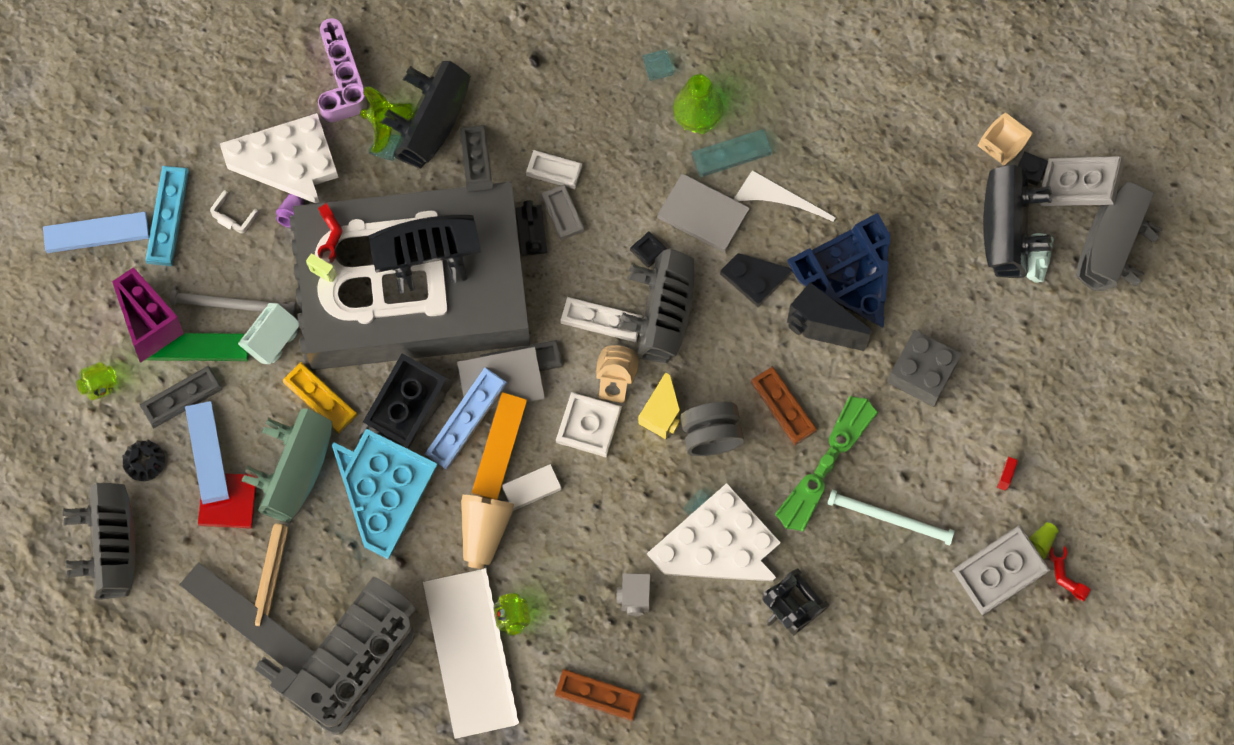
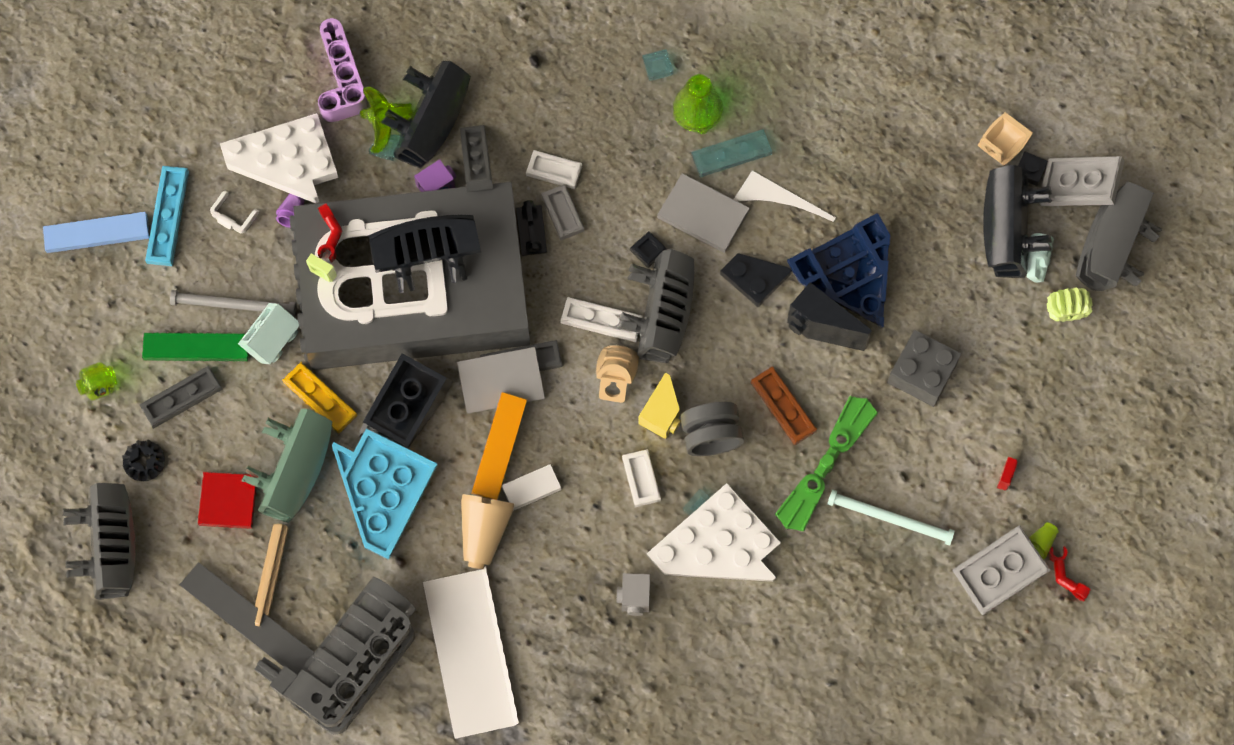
magenta wedge [112,267,184,363] -> none
light blue tile [185,401,229,504] -> none
light blue tile [425,367,508,470] -> none
clear neon green head [493,593,531,636] -> none
dark orange tile [555,669,641,721] -> none
white tile [556,392,622,457] -> none
black piece [762,568,830,636] -> none
none -> medium lavender brick [414,159,456,192]
none -> white tile [622,449,661,507]
none -> yellowish green gear [1047,287,1093,322]

